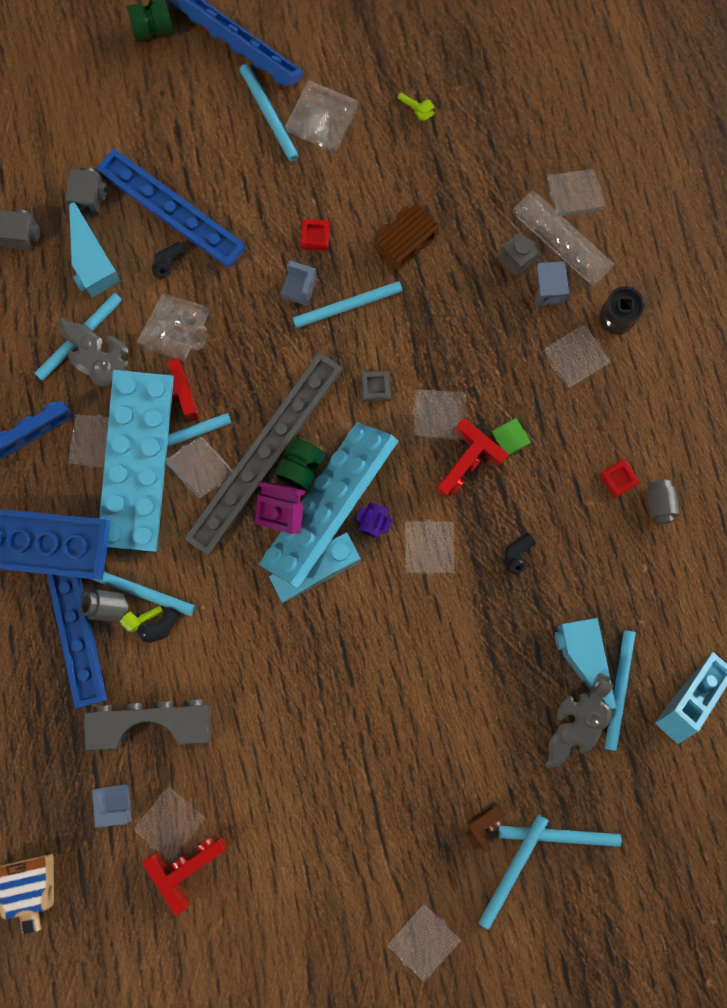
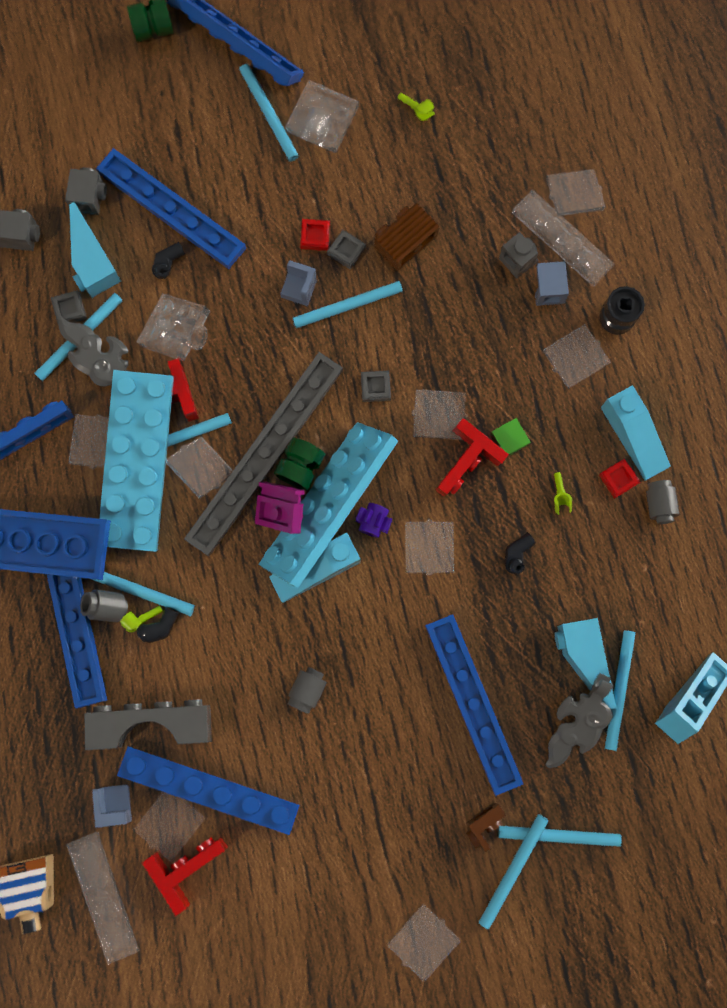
none -> dark grey tile [51,290,87,324]
none -> clear plate [66,831,139,964]
none -> blue plate [117,747,300,835]
none -> dark grey brick [287,667,327,714]
none -> dark grey tile [327,230,366,270]
none -> blue plate [425,614,524,796]
none -> lime hand [554,472,572,515]
none -> medium azure slope [601,385,671,481]

